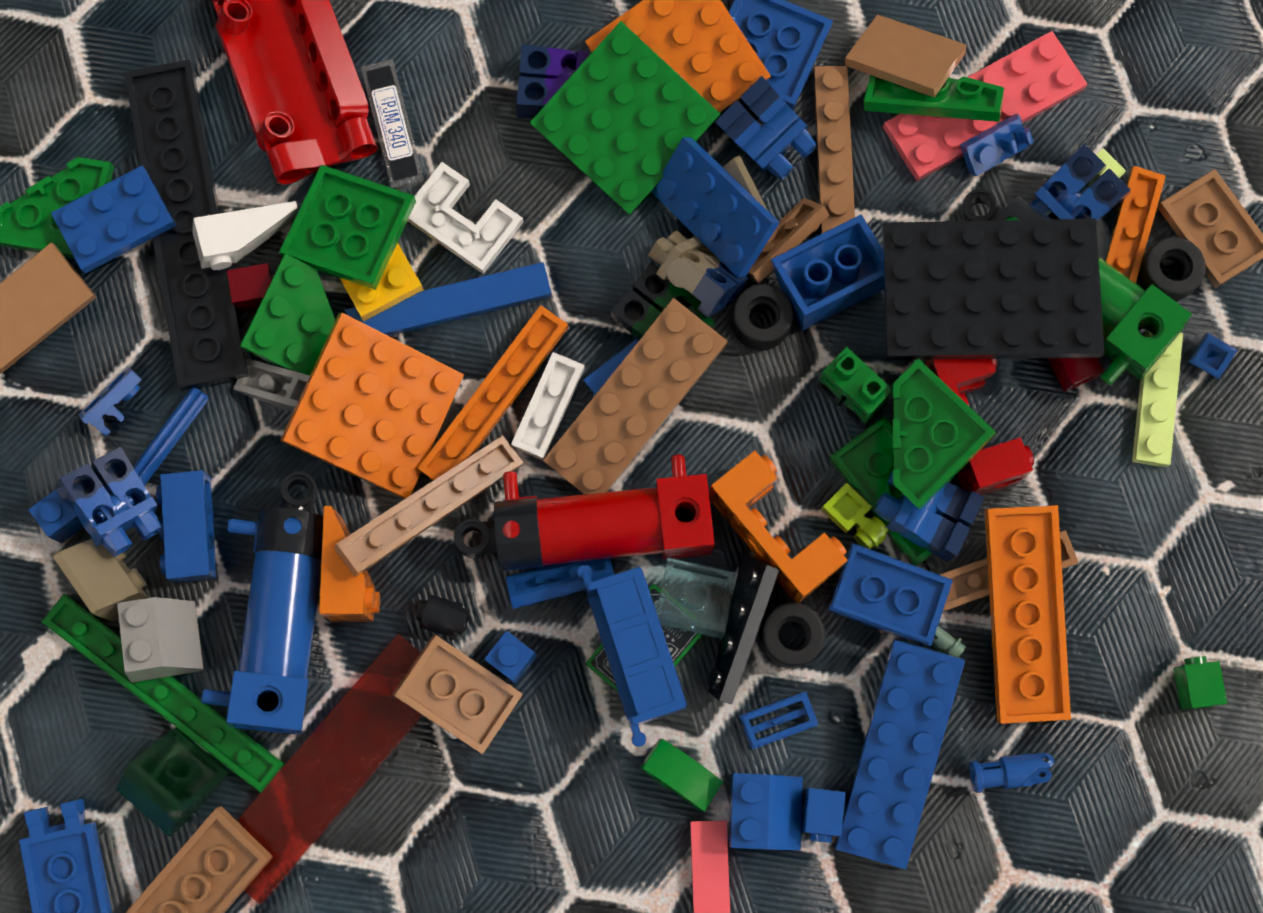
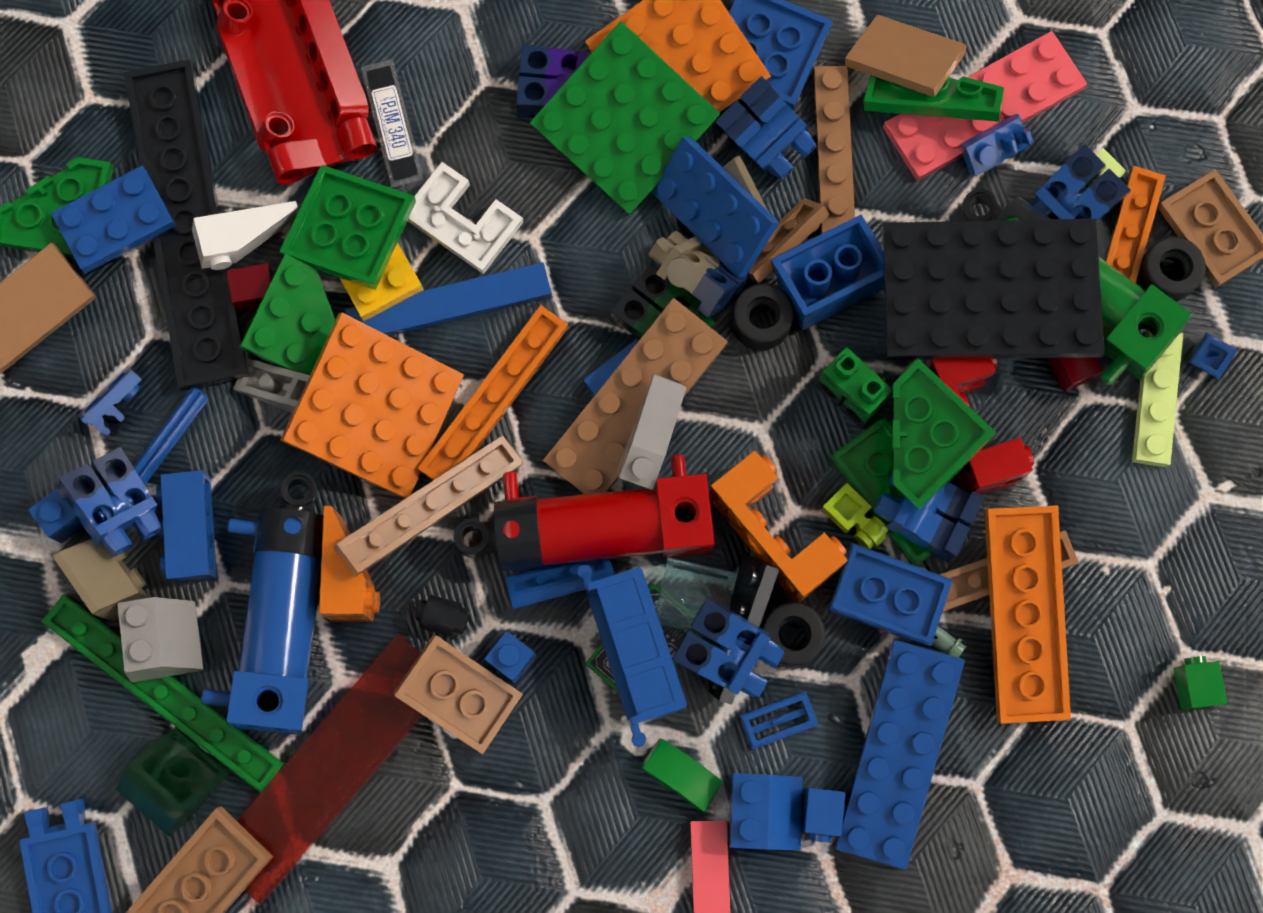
white plate [511,352,585,460] -> none
blue piece [969,753,1054,793] -> none
none -> light grey slope [616,374,687,490]
none -> blue hips [672,595,784,698]

